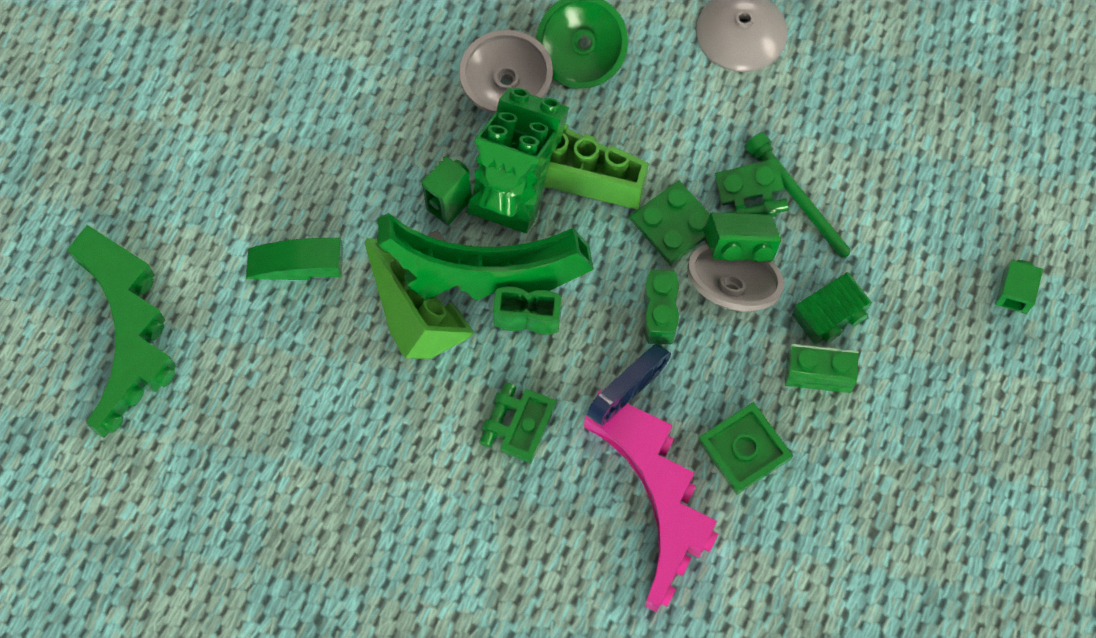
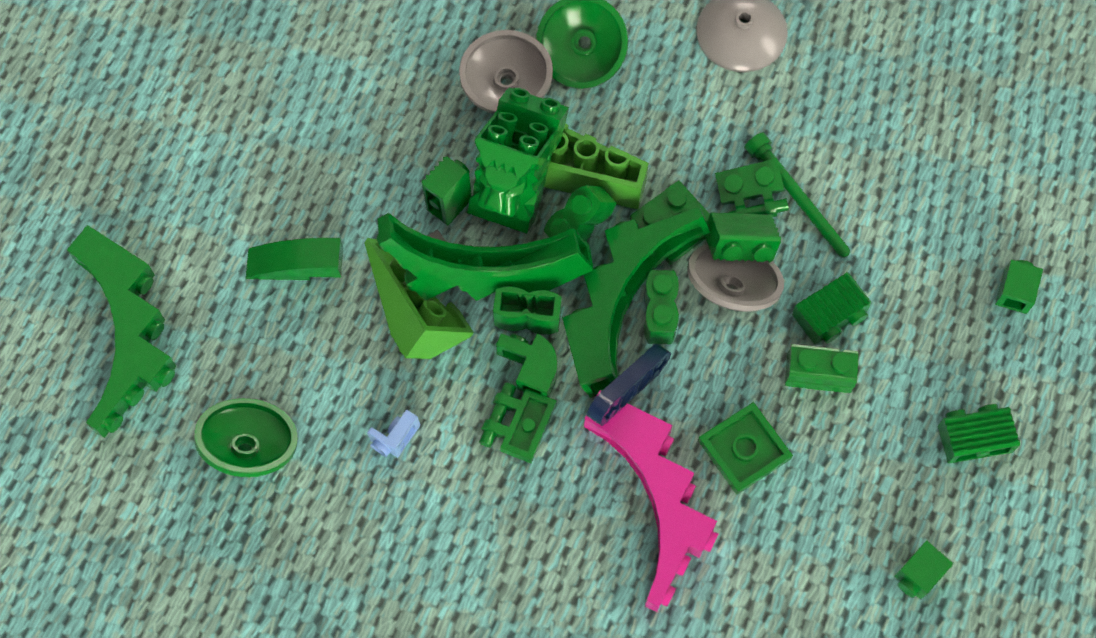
none -> green dish [194,398,298,477]
none -> light blue bracket [367,409,420,458]
none -> green brick [496,333,557,397]
none -> green brick [544,185,616,241]
none -> green arch [562,206,710,398]
none -> green brick [894,540,954,600]
none -> green brick [938,404,1020,464]

